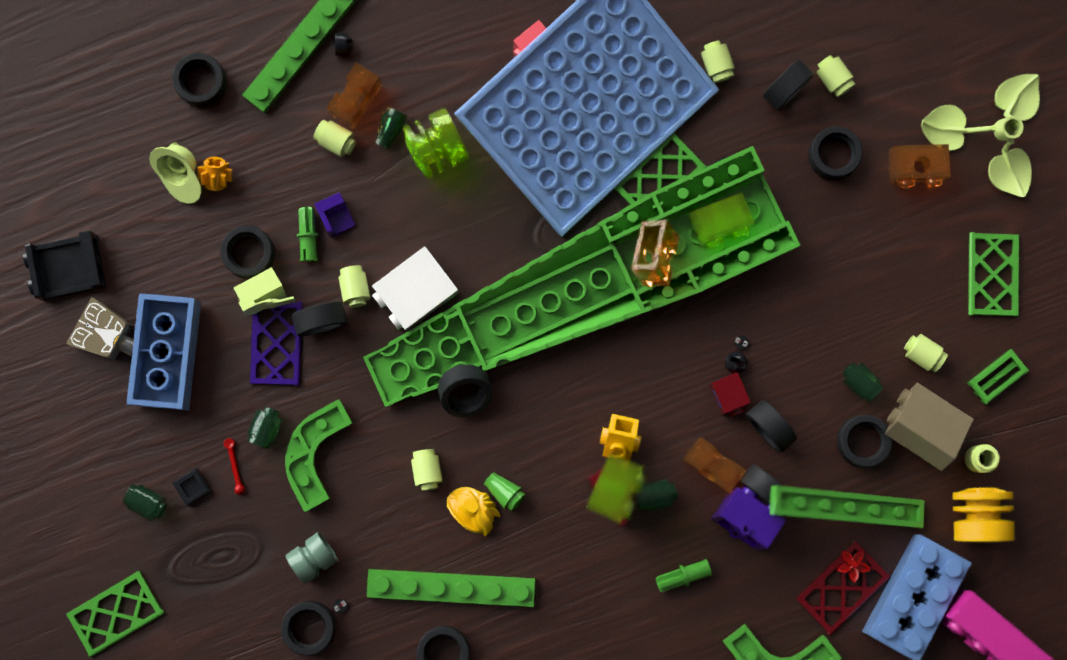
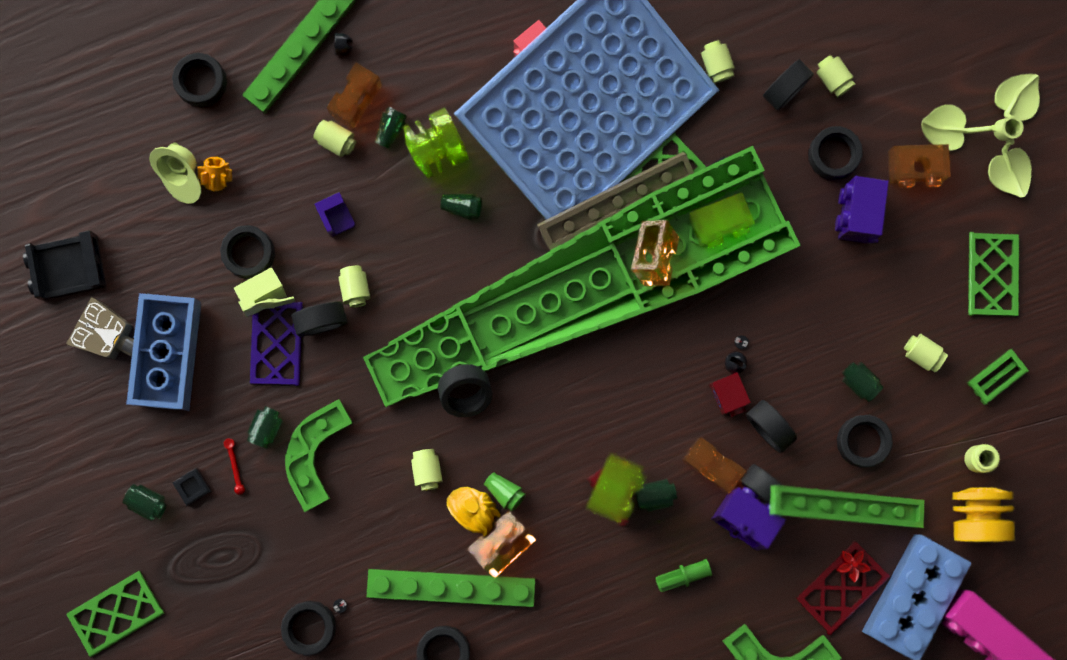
sand green wheel [285,532,339,584] -> none
bright green axle [297,207,319,262] -> none
white brick [372,246,459,332] -> none
yellow brick [599,414,641,462] -> none
dark tan brick [885,382,973,471] -> none
none -> clear green cone [440,194,482,221]
none -> clear orange brick [468,510,536,577]
none -> dark tan plate [537,152,694,250]
none -> dark purple brick [835,176,889,244]

